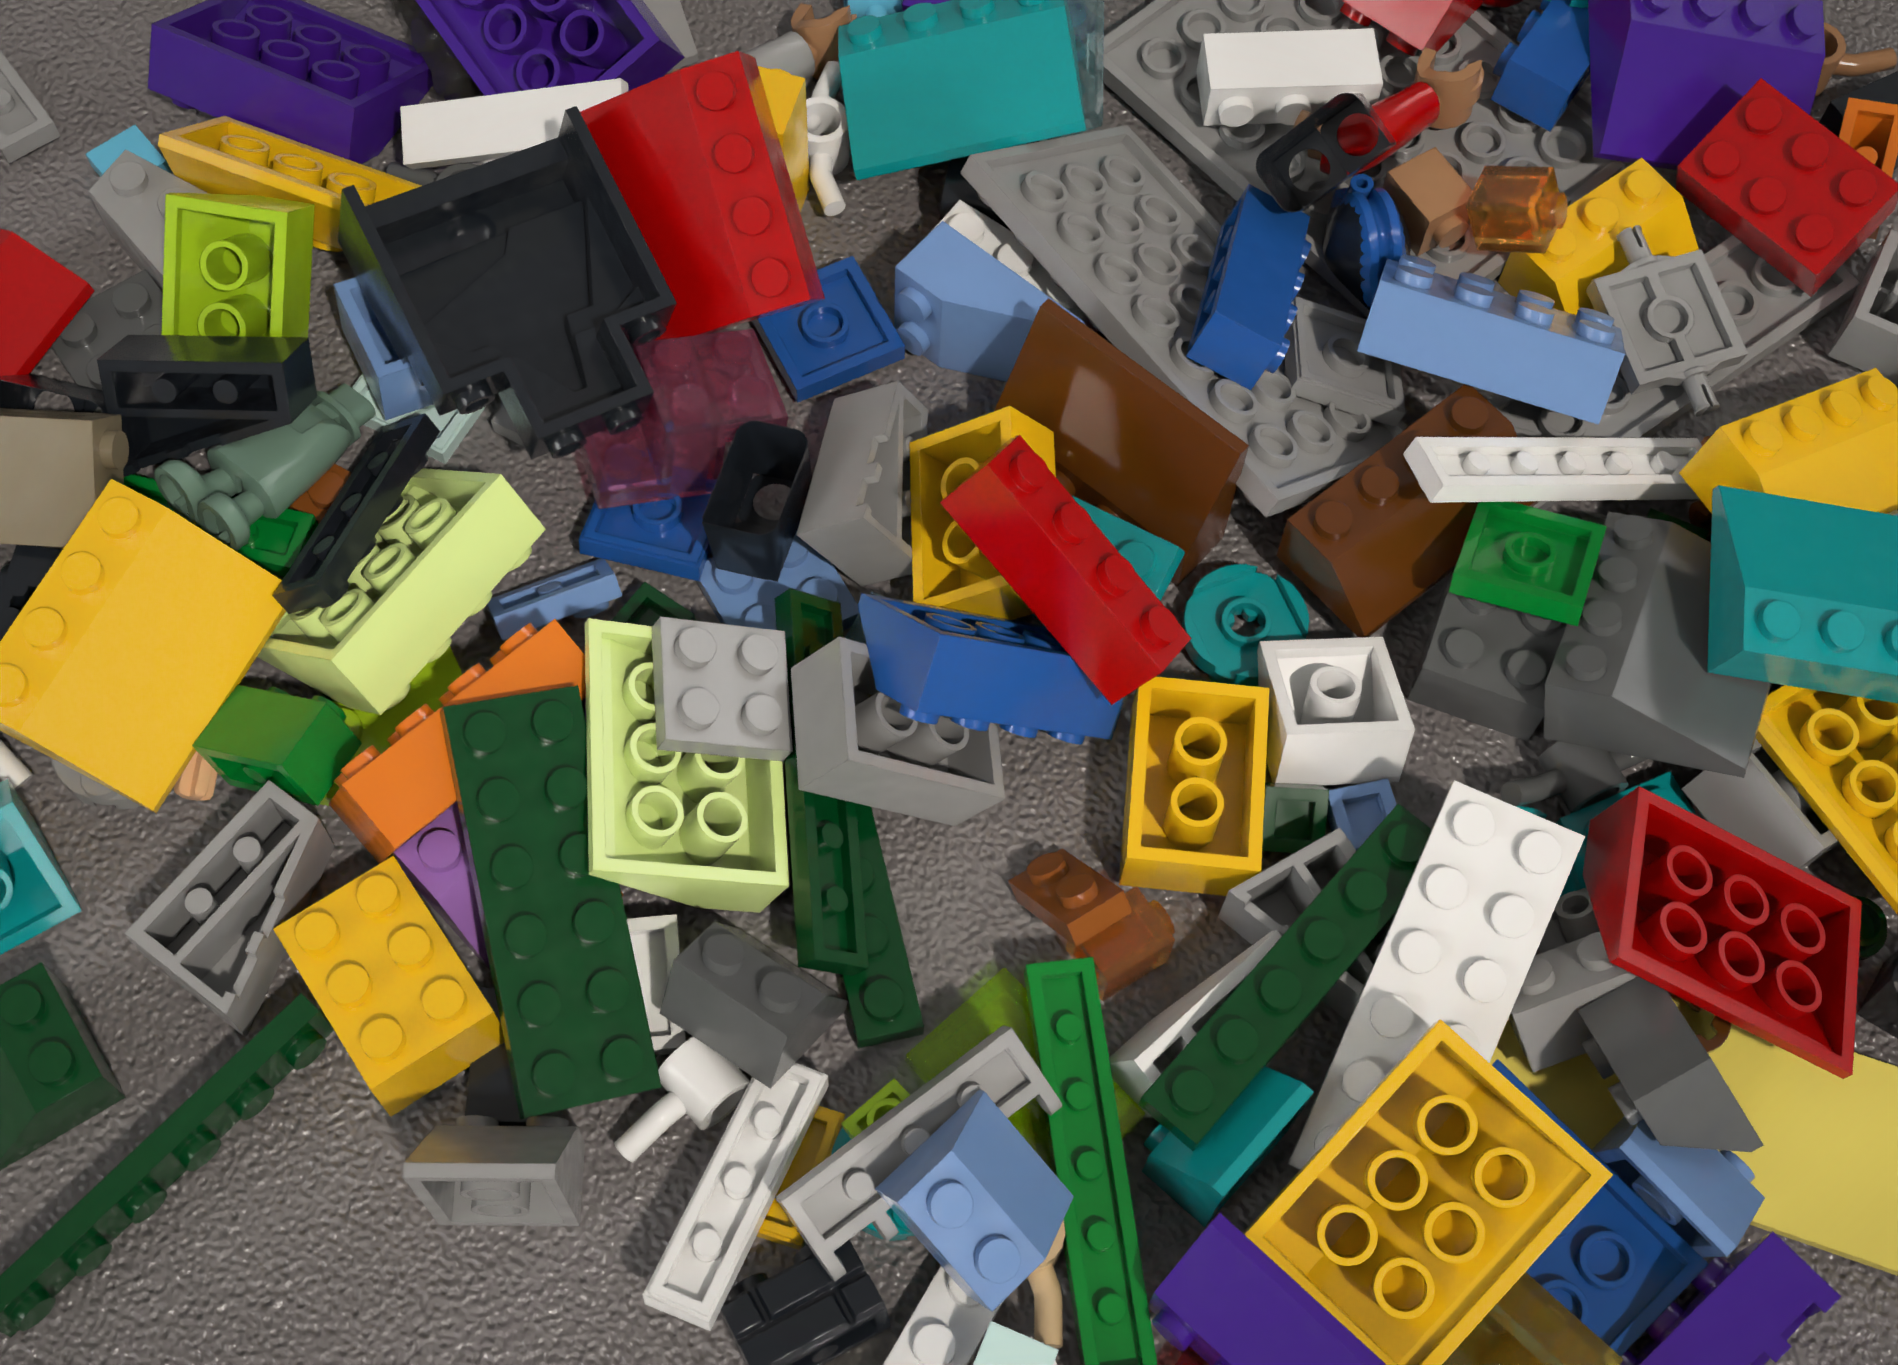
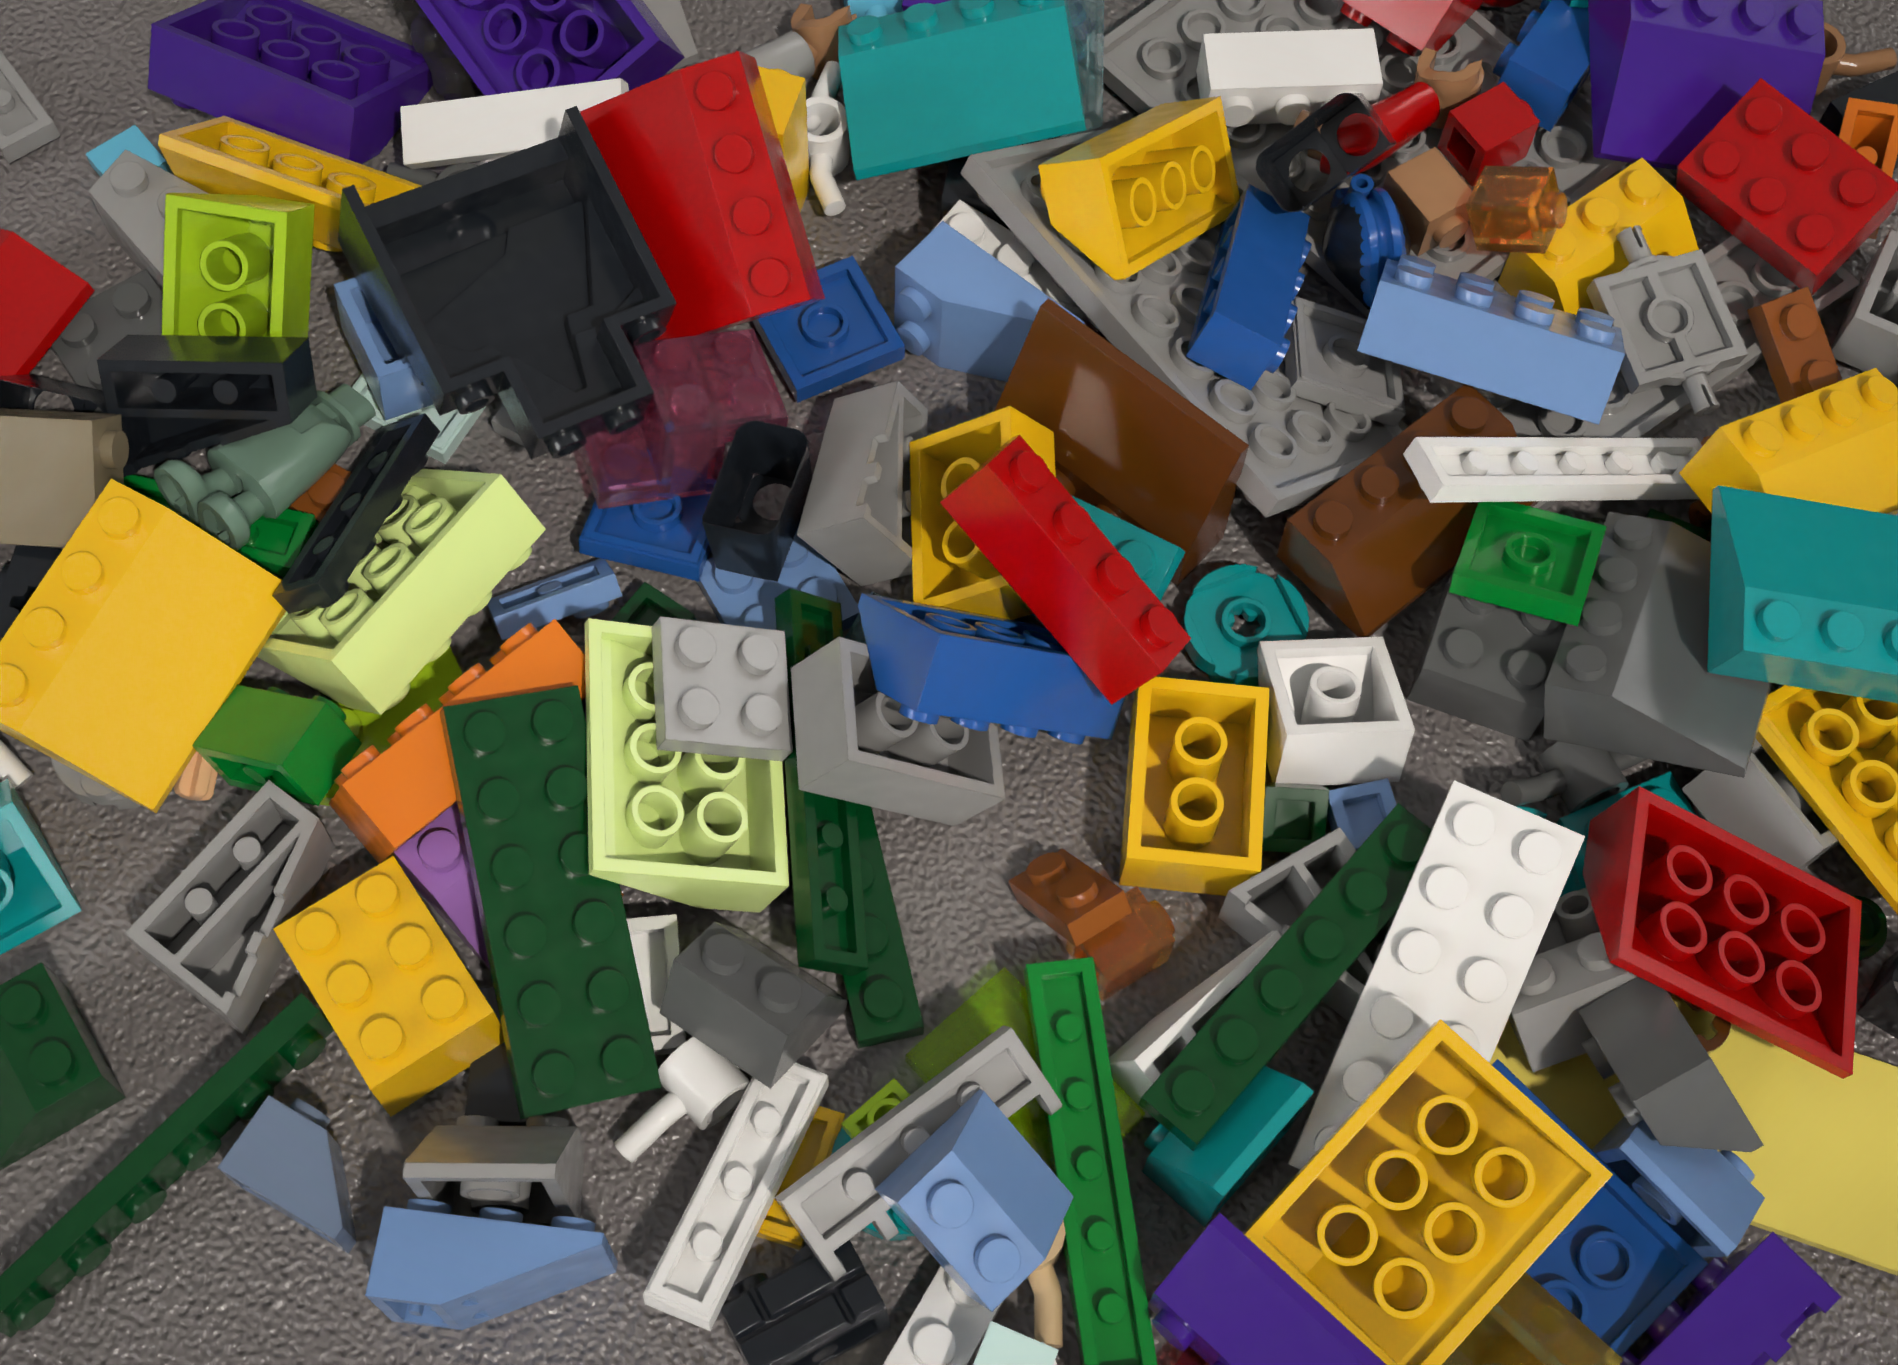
none -> sand blue slope [217,1095,357,1254]
none -> medium blue slope [365,1198,618,1330]
none -> yellow slope [1038,96,1240,280]
none -> red brick [1437,82,1540,187]
none -> dark orange plate [1747,286,1842,403]

